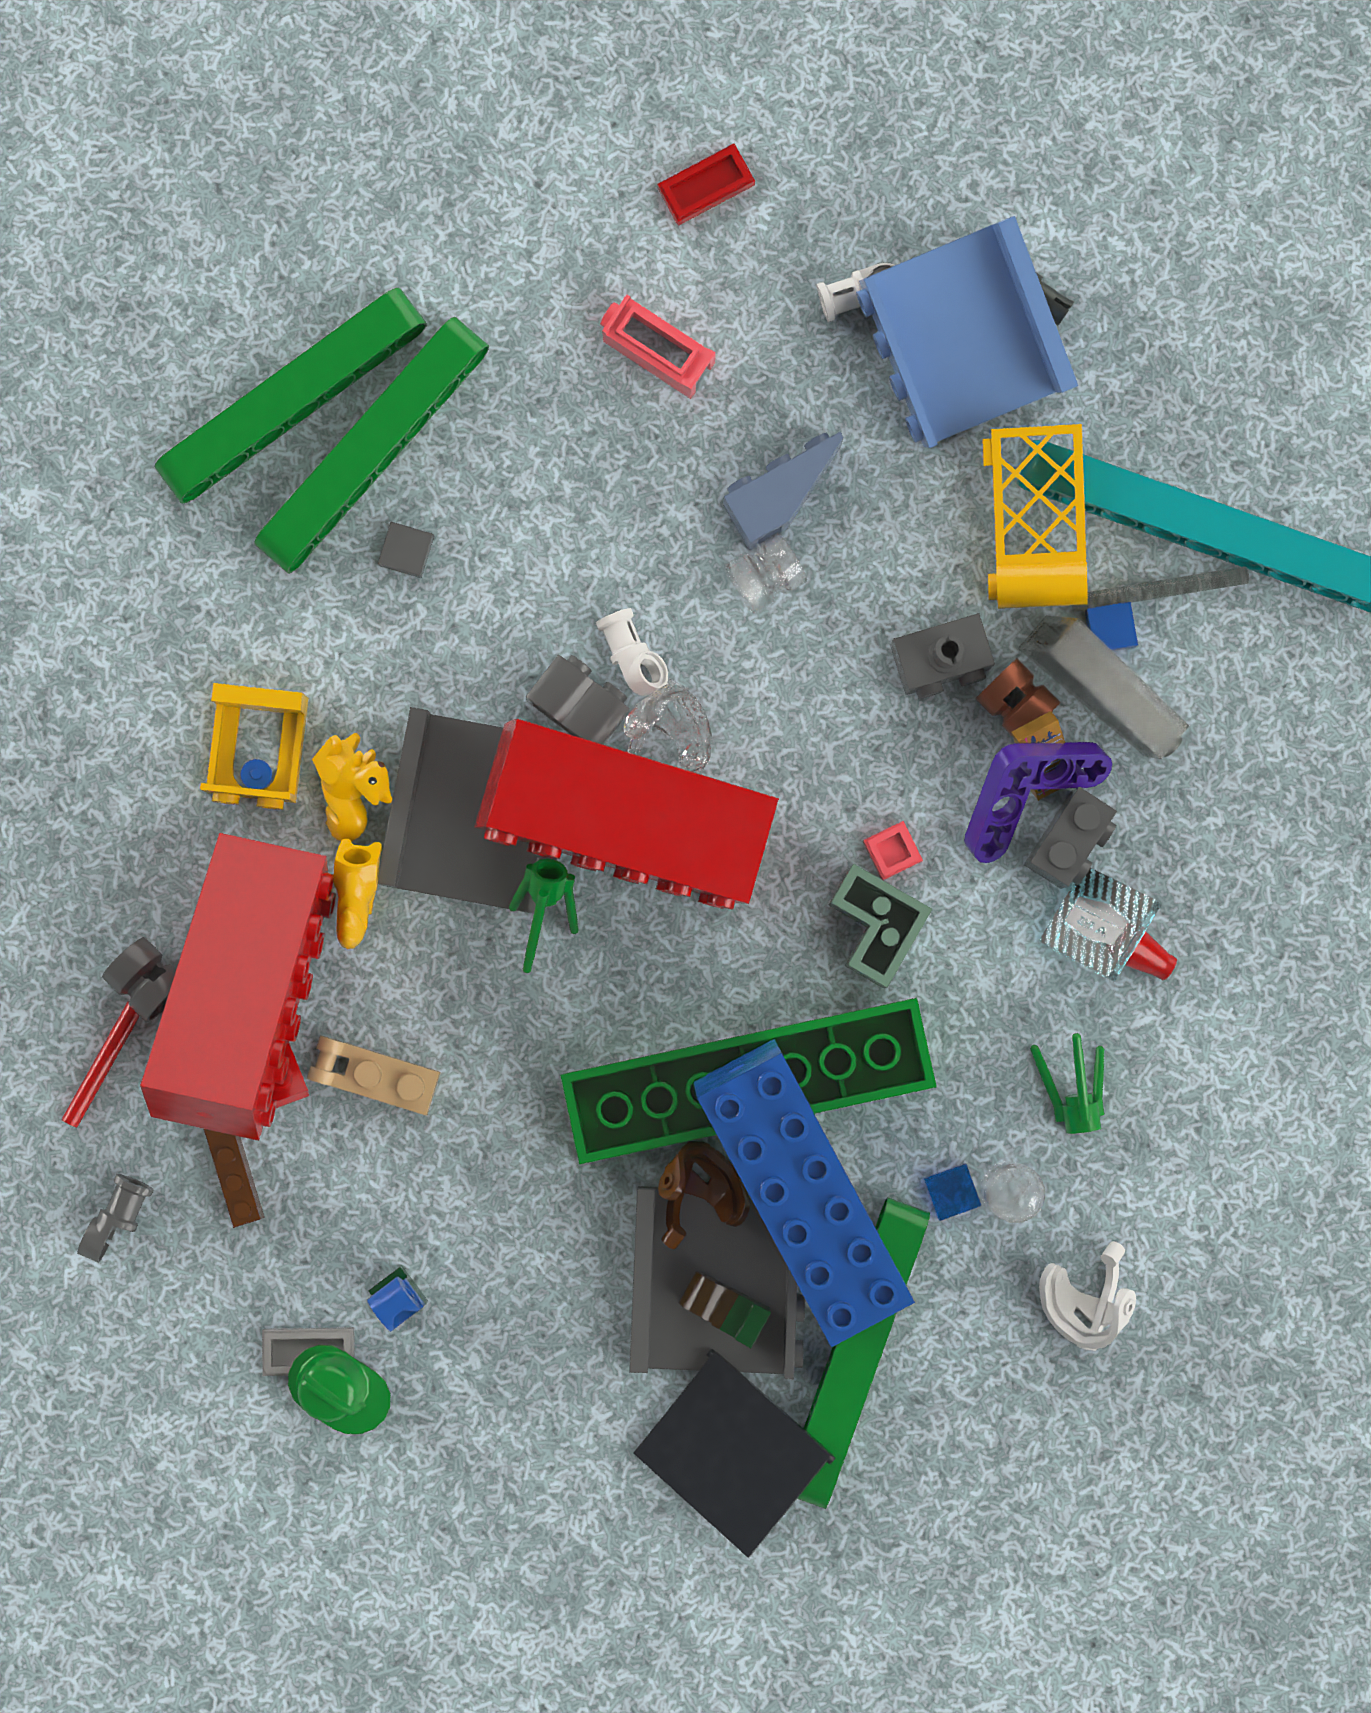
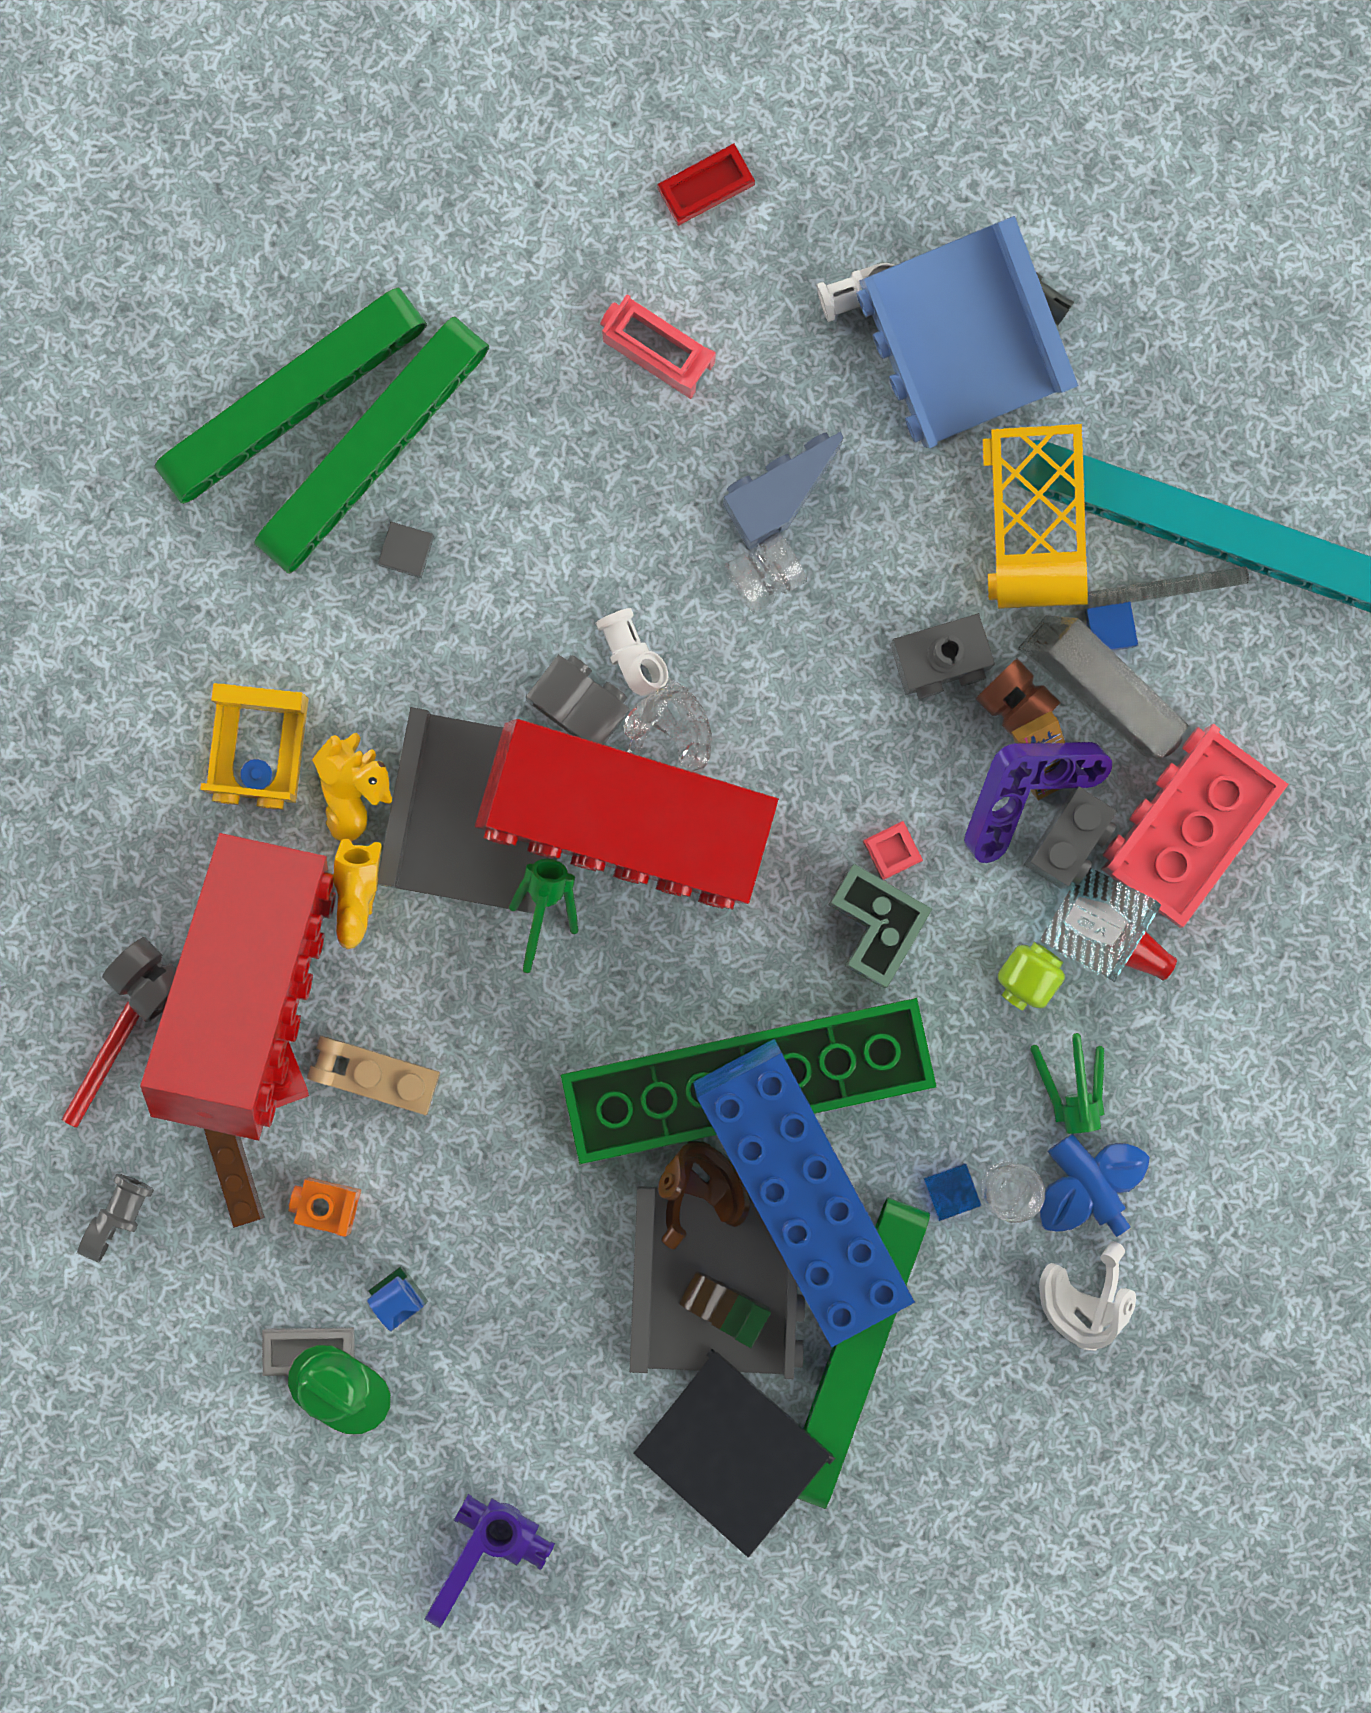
none -> orange brick [288,1177,361,1237]
none -> dark purple piece [424,1494,555,1629]
none -> lime head [998,941,1065,1011]
none -> blue plant [1040,1134,1150,1237]
none -> coral bracket [1101,724,1289,928]

